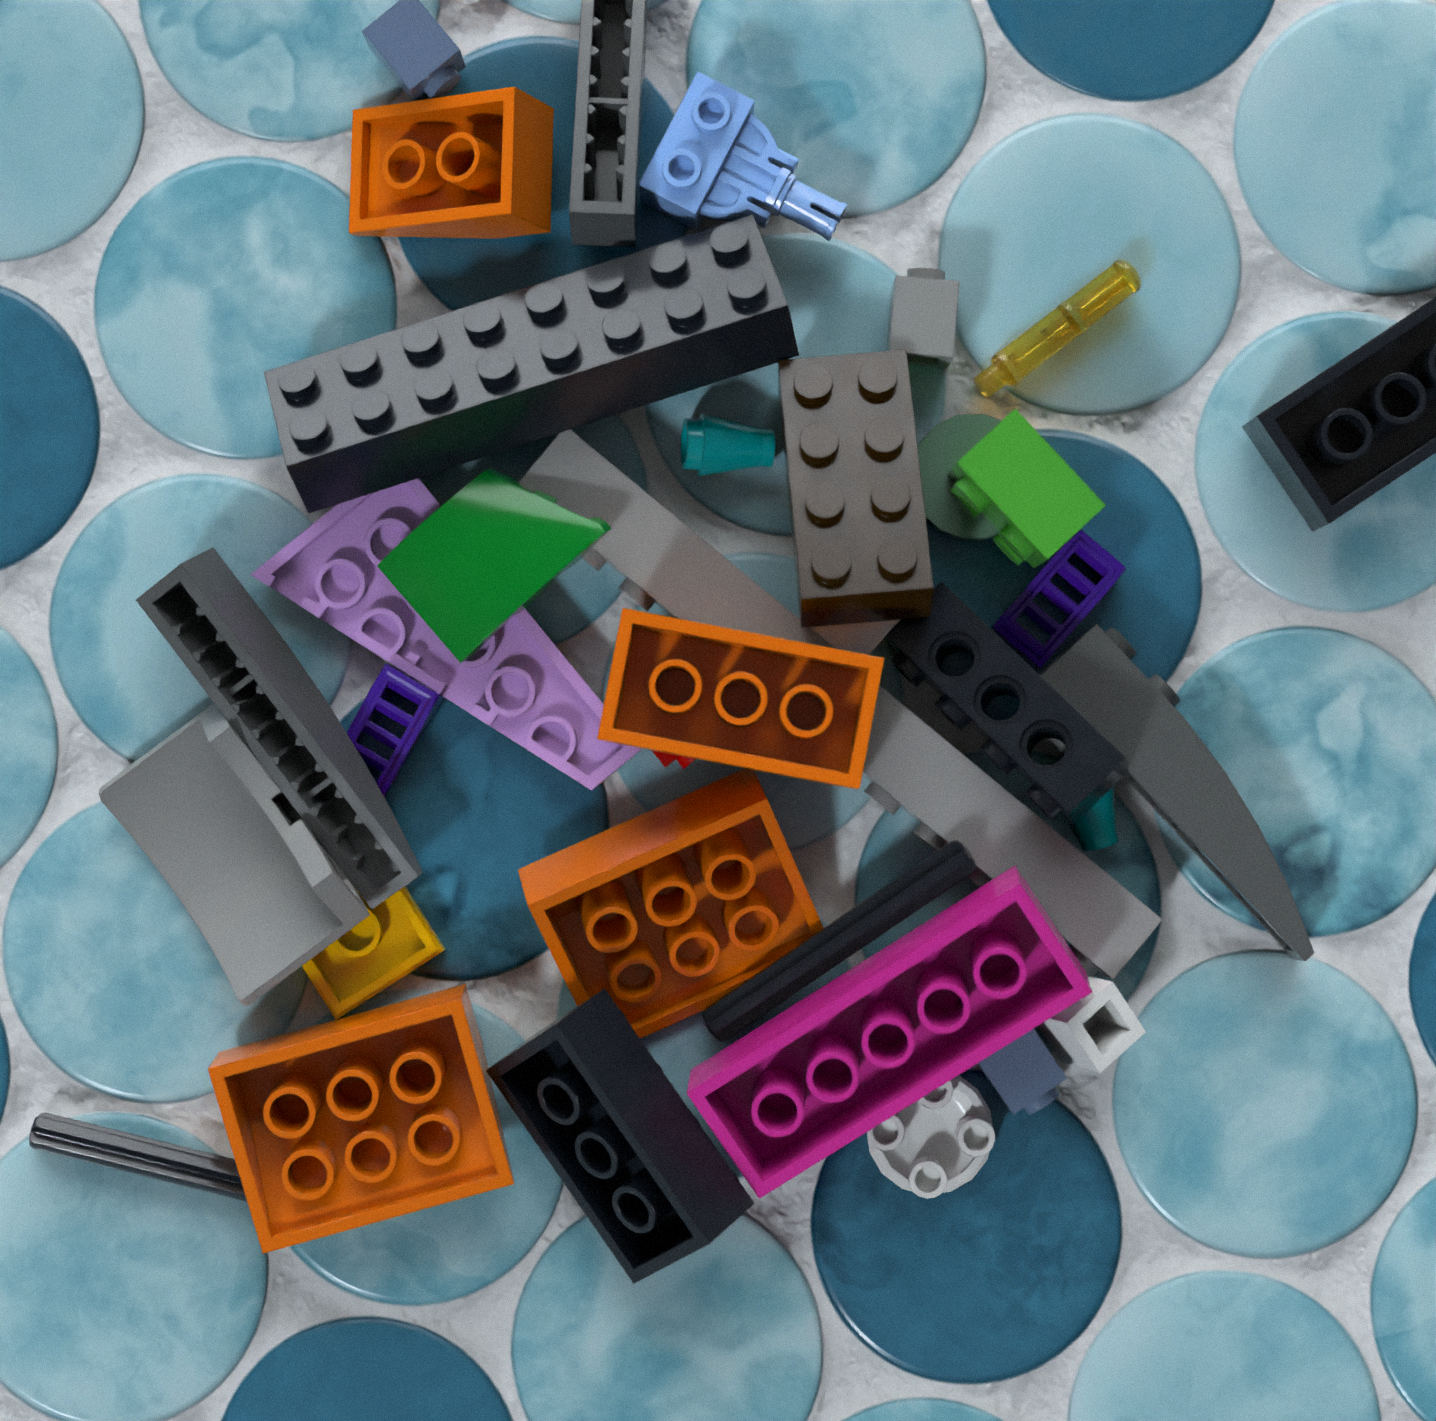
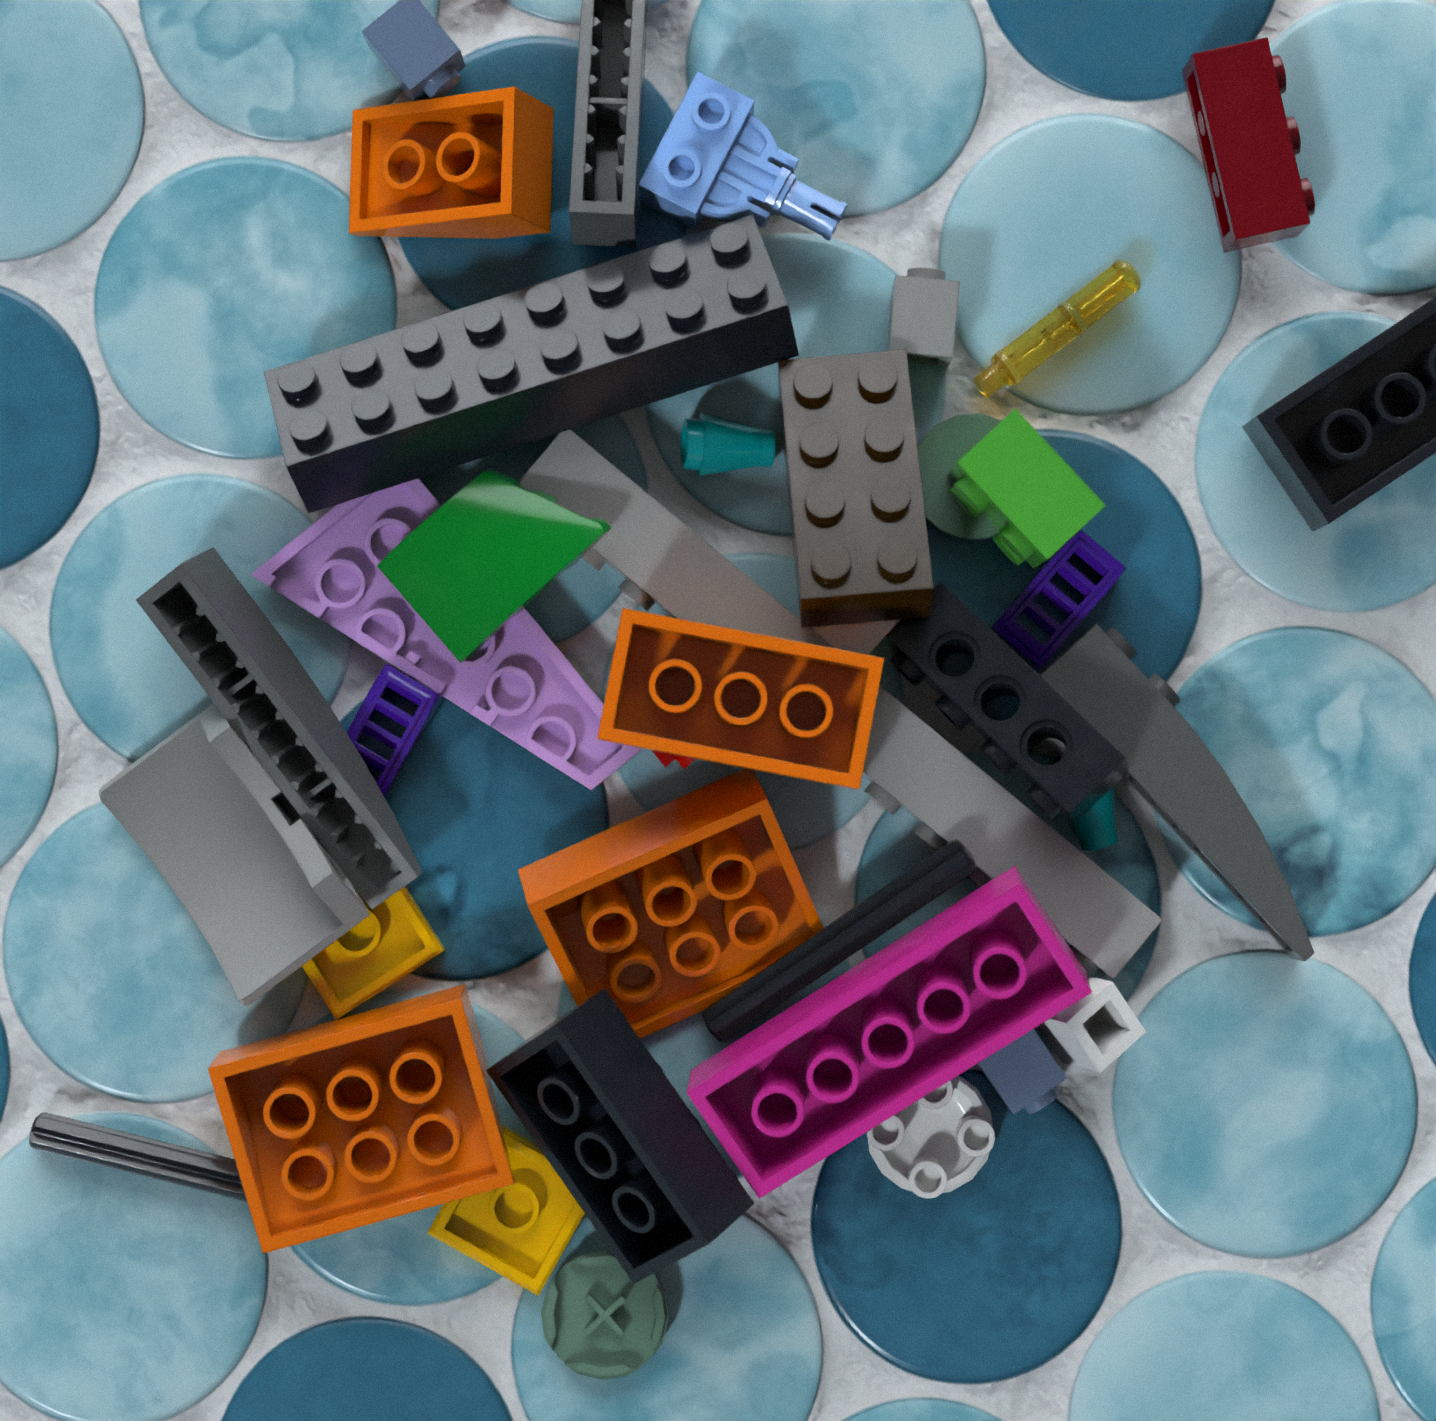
none -> yellow tile [427,1124,585,1296]
none -> sand green tile [541,1247,669,1380]
none -> dark red brick [1182,37,1315,253]

